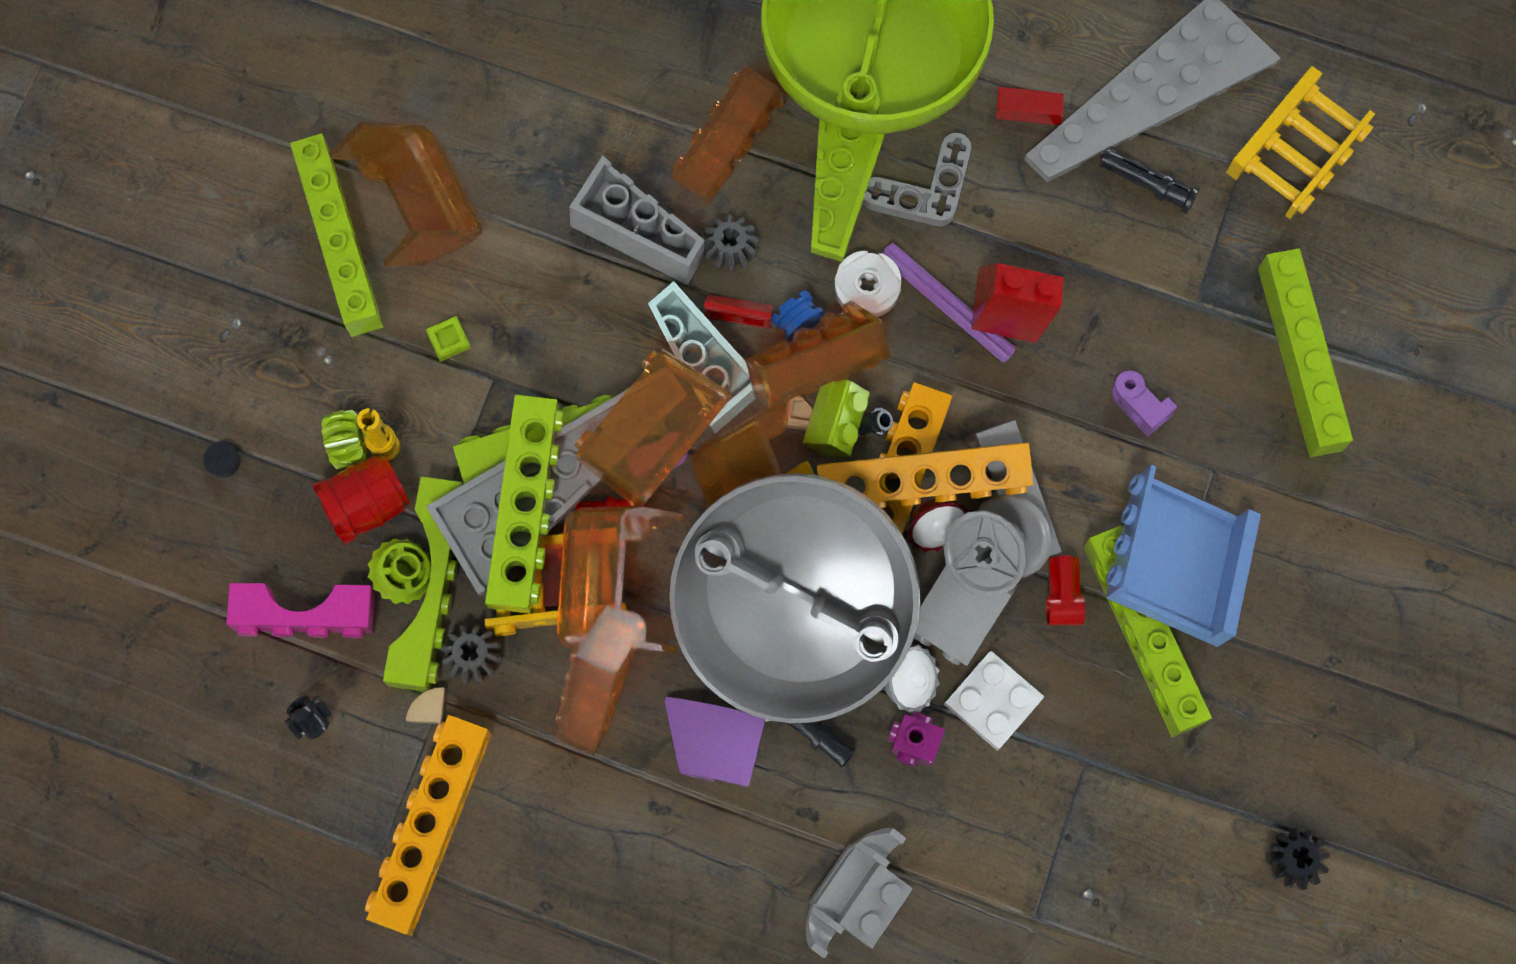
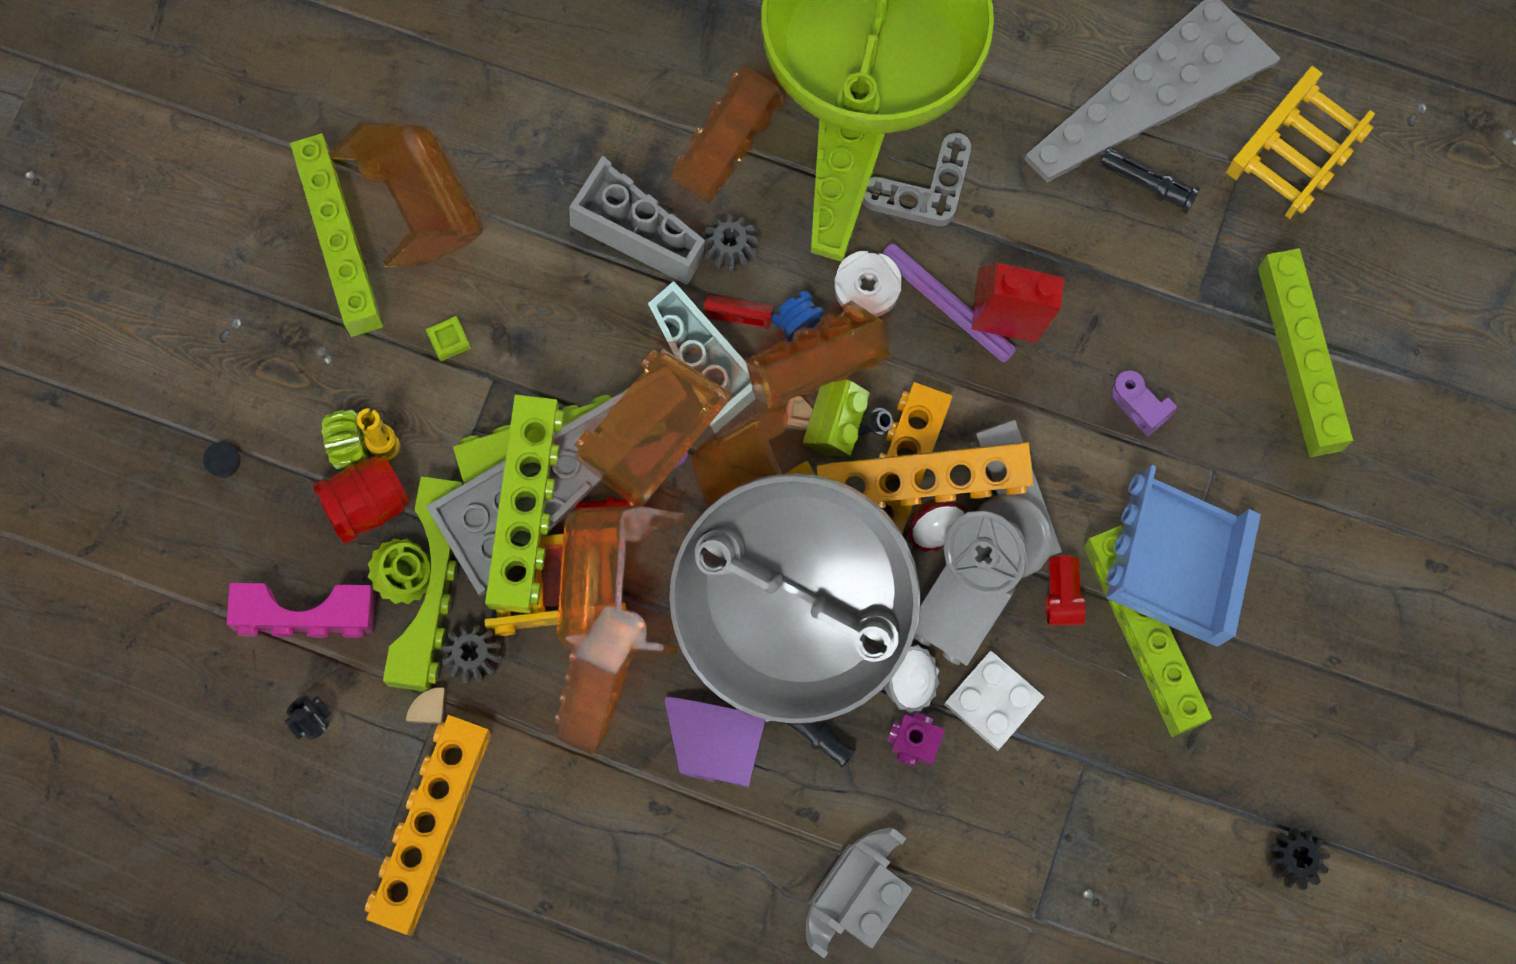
red slope [995,87,1064,125] -> none

